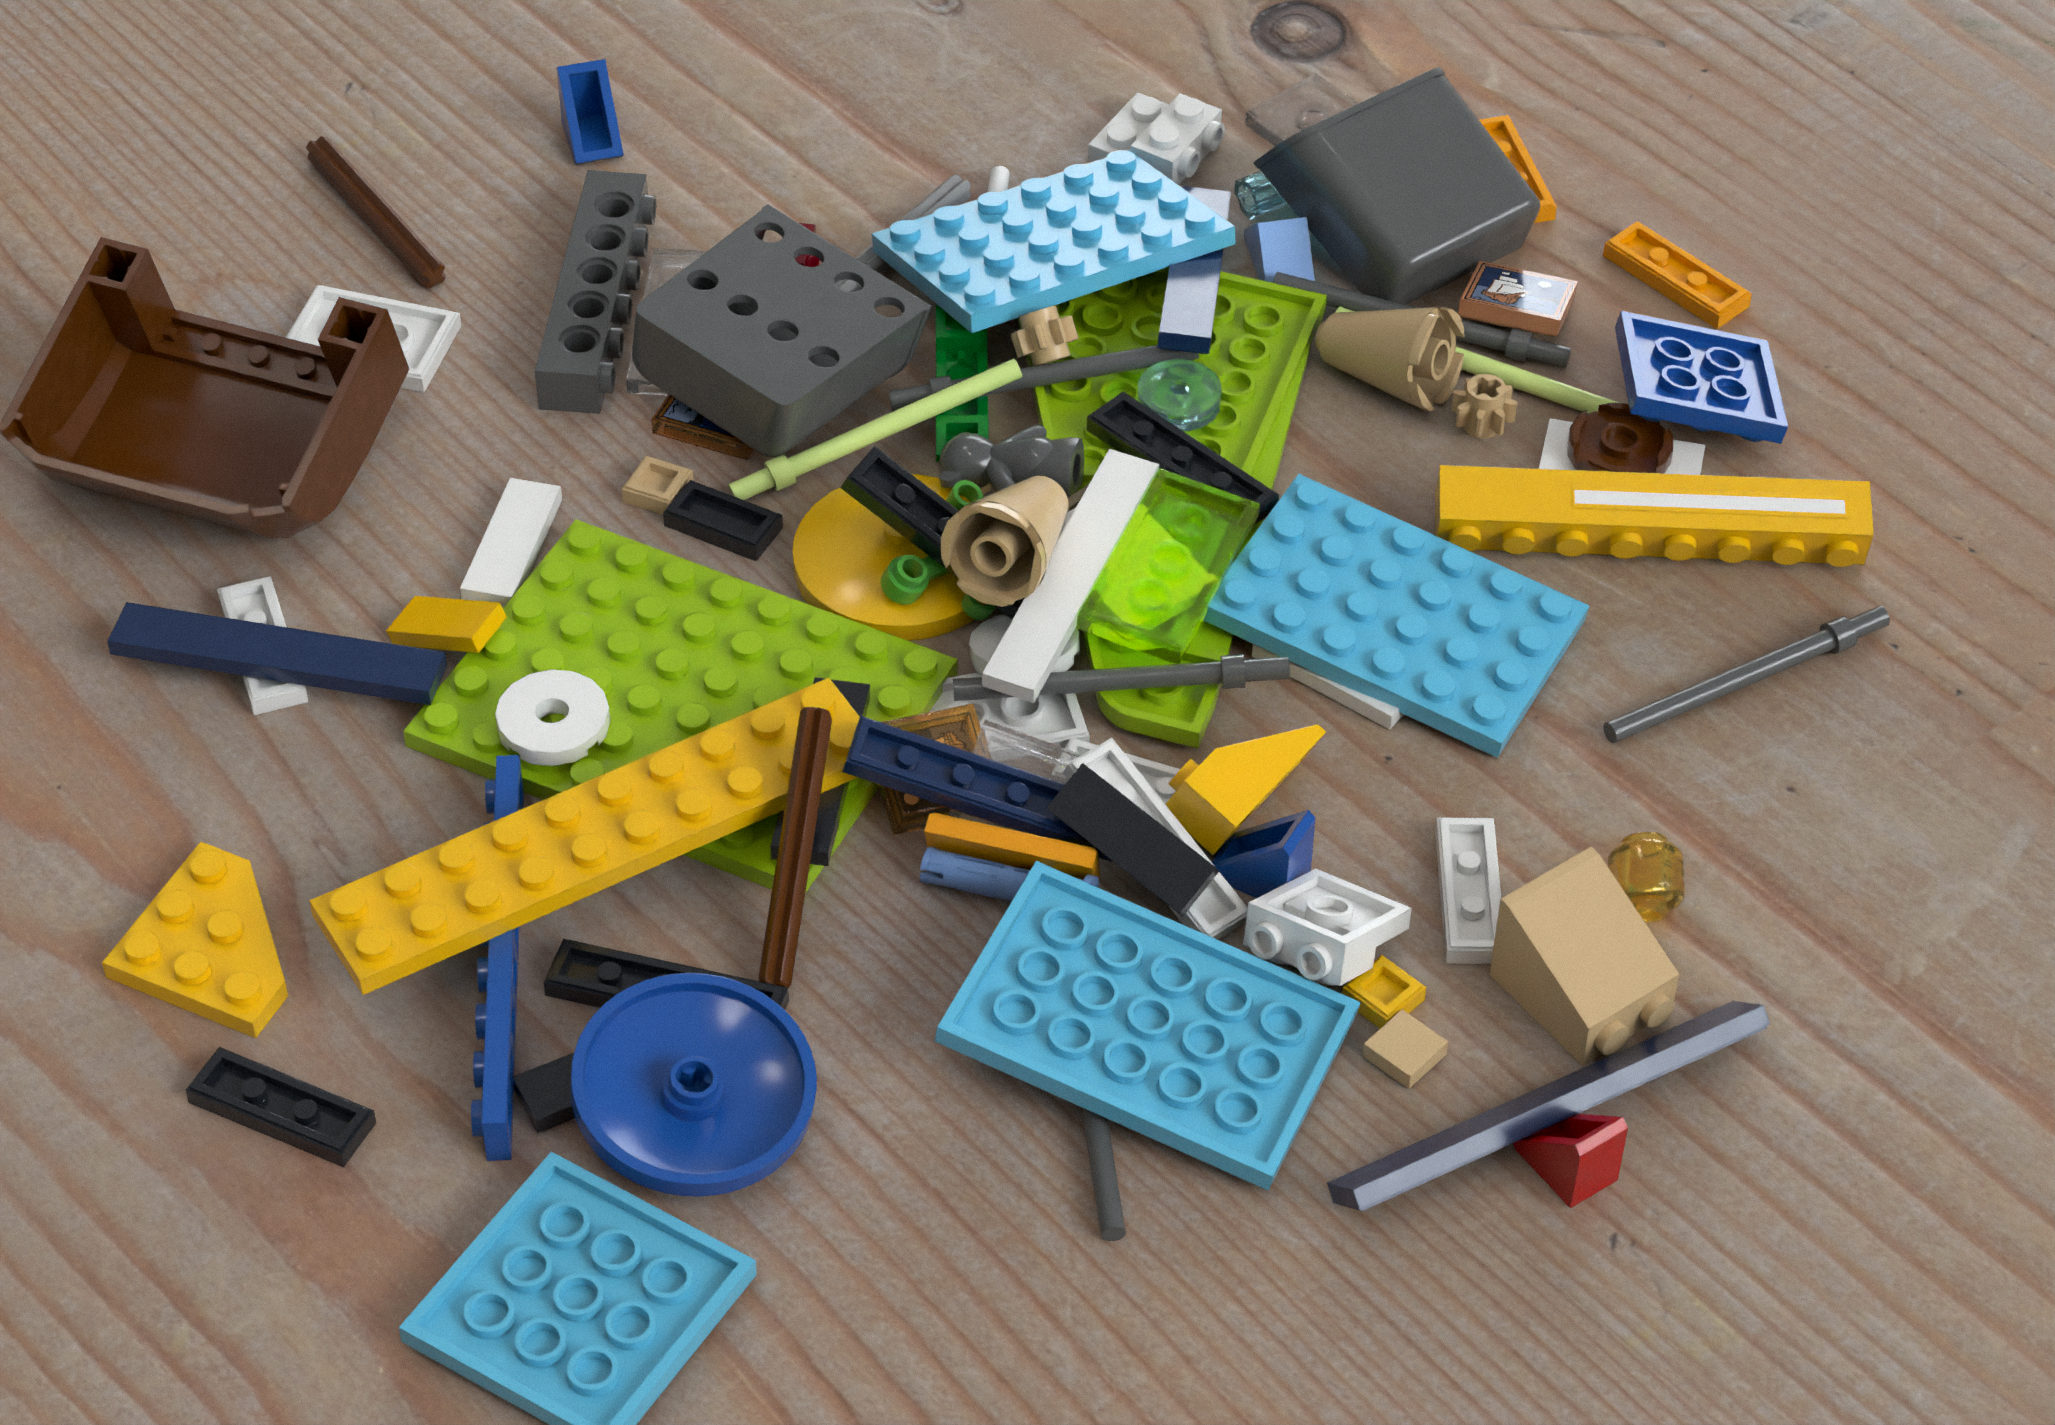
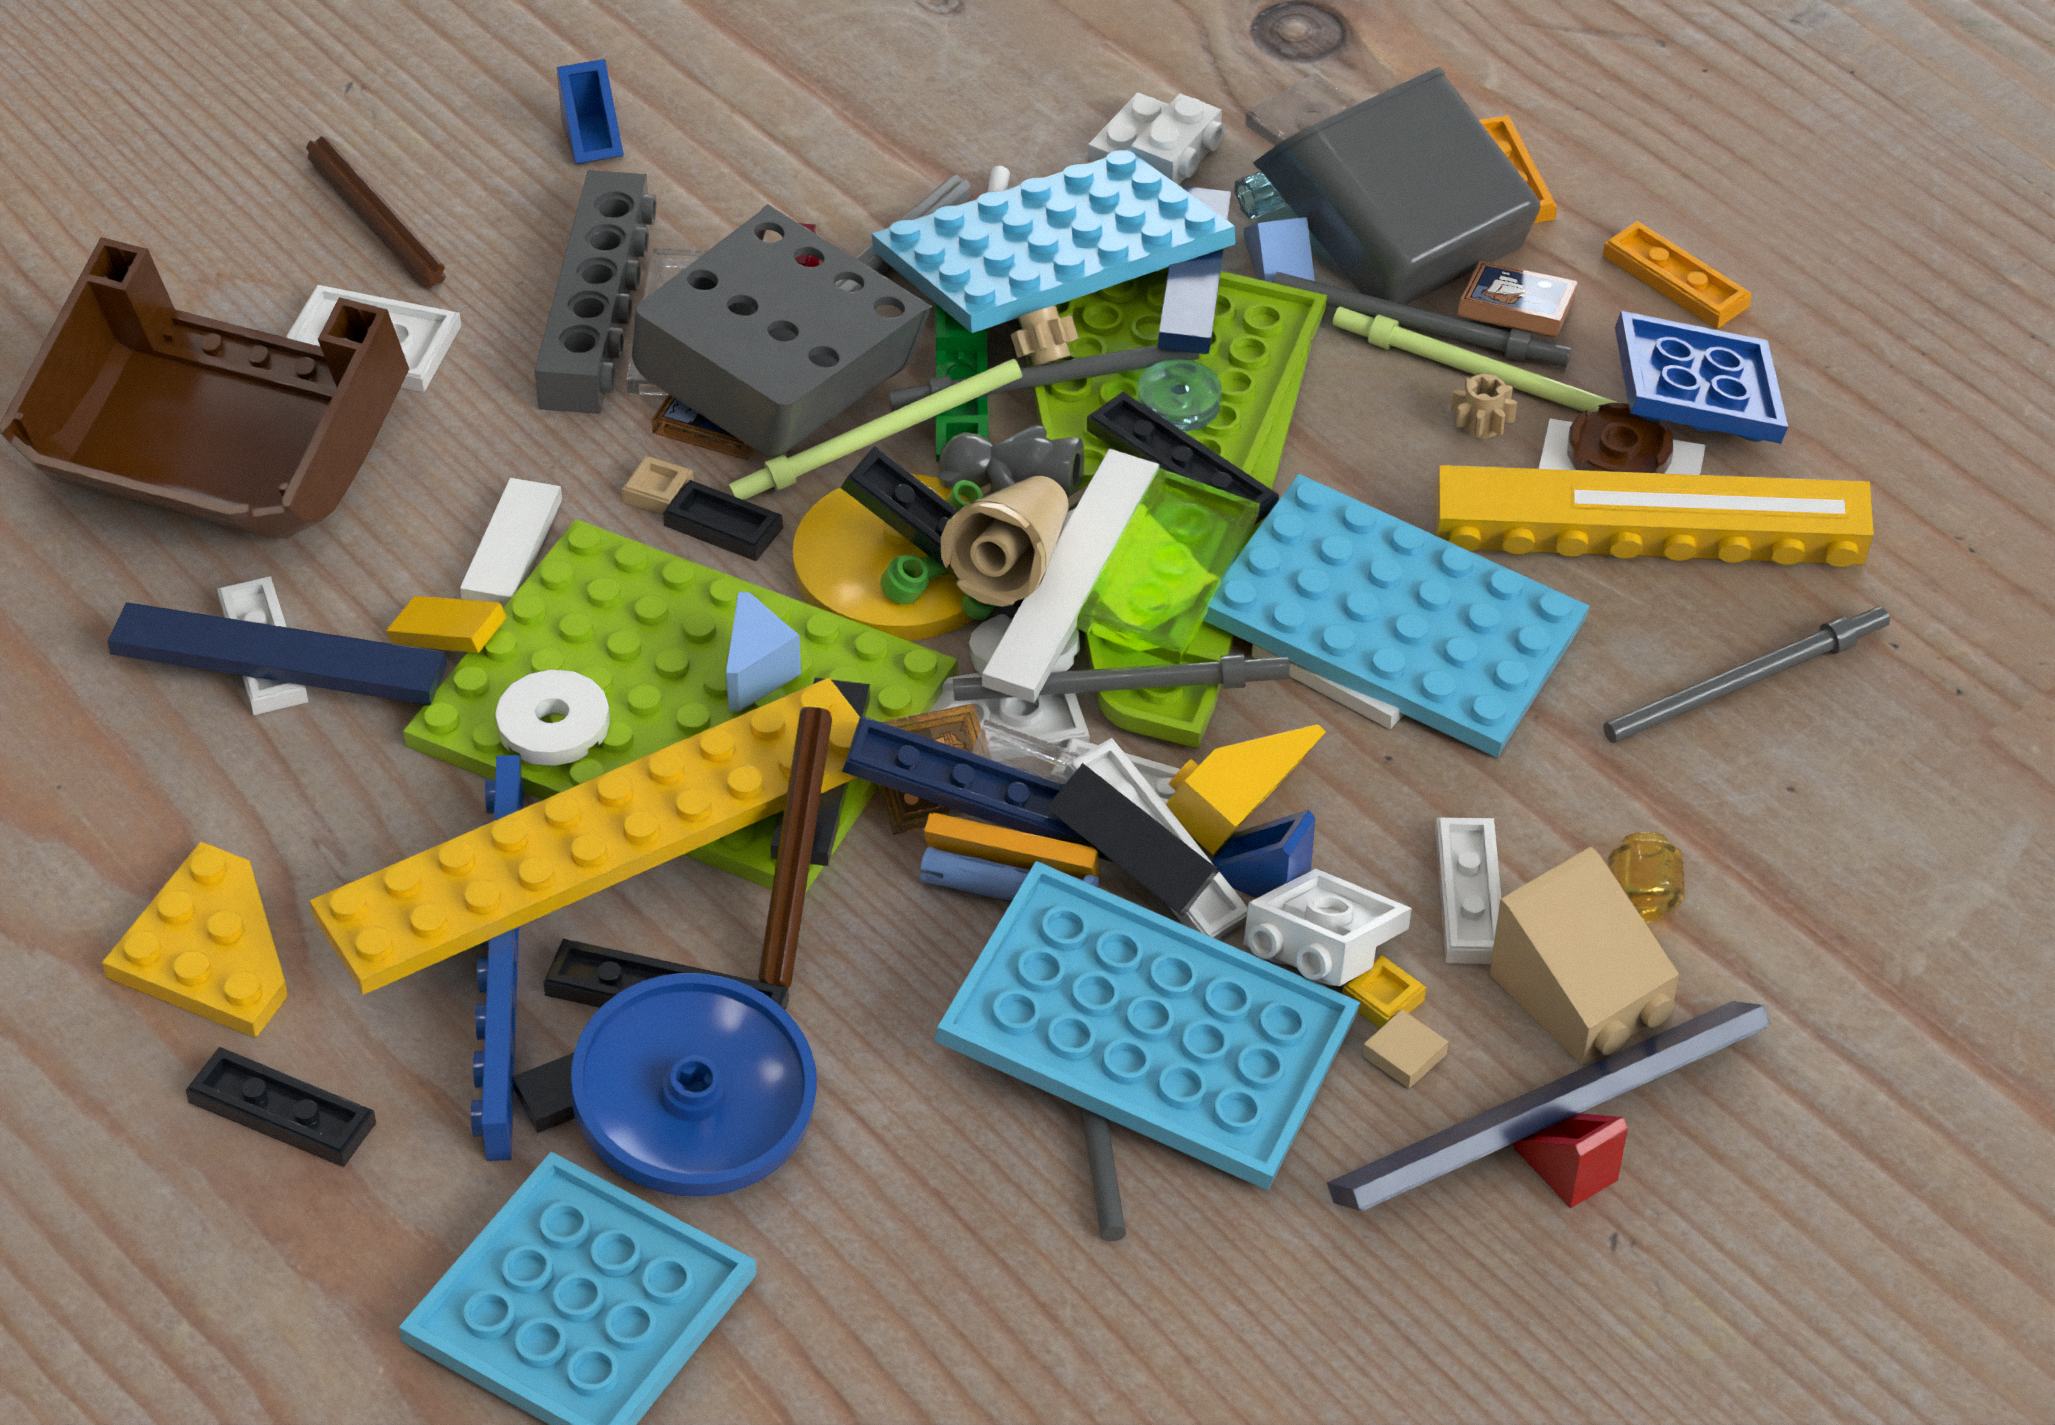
tan cone [1315,307,1465,411] -> none
none -> light blue slope [726,592,801,712]

